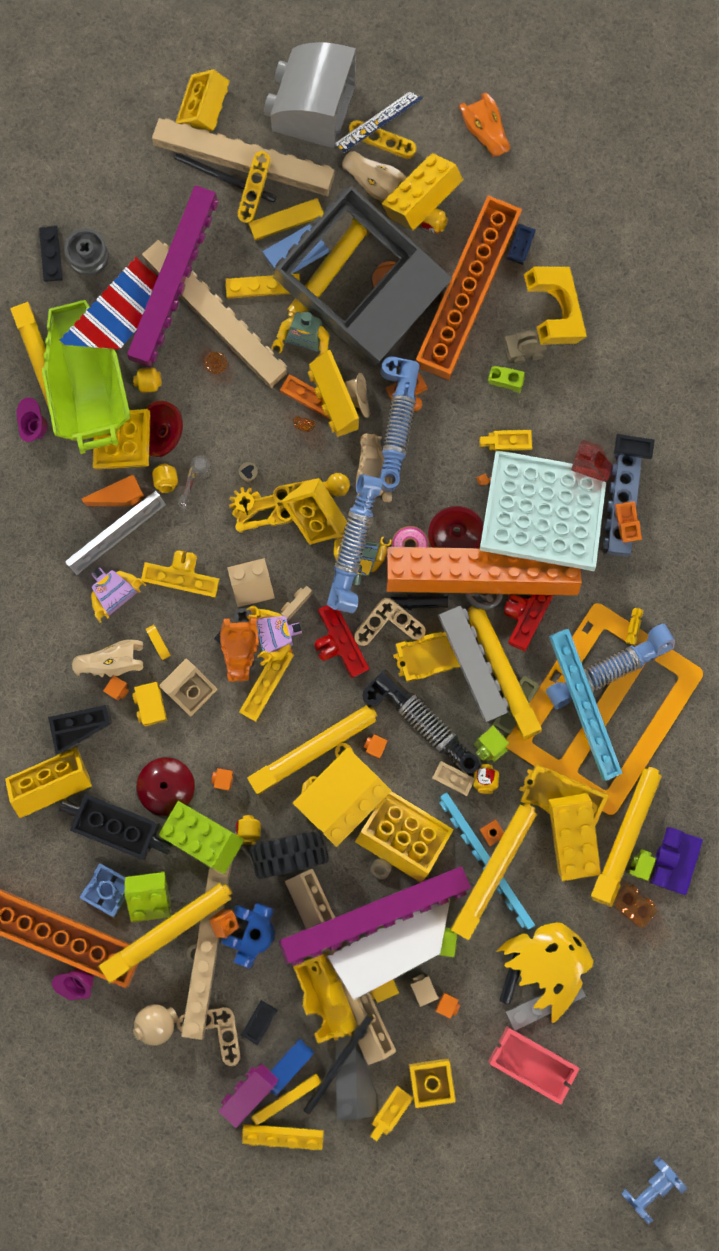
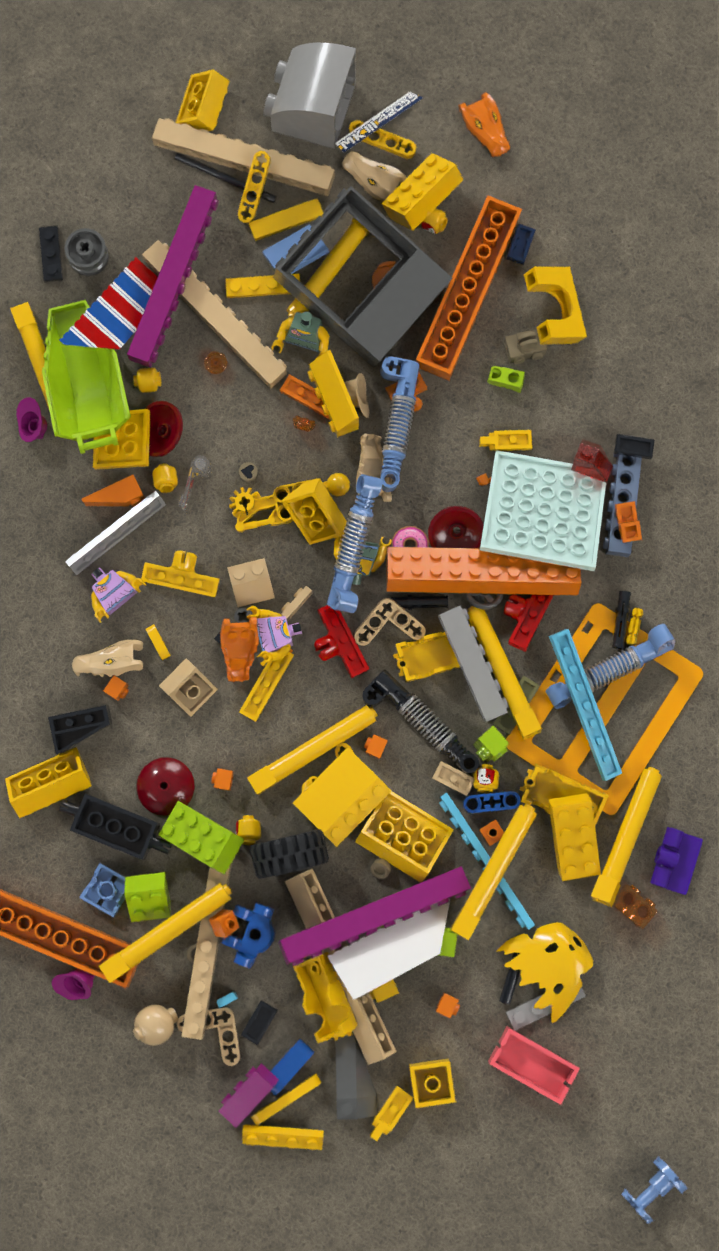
yellow brick [132,682,168,726] -> none
black bar [303,1013,374,1114] -> none
tan brick [410,974,438,1007] -> none
lime brick [627,849,656,881] -> none
none -> medium azure tile [216,991,238,1008]
none -> blue beam [463,791,520,813]
none -> black pin [612,591,631,649]

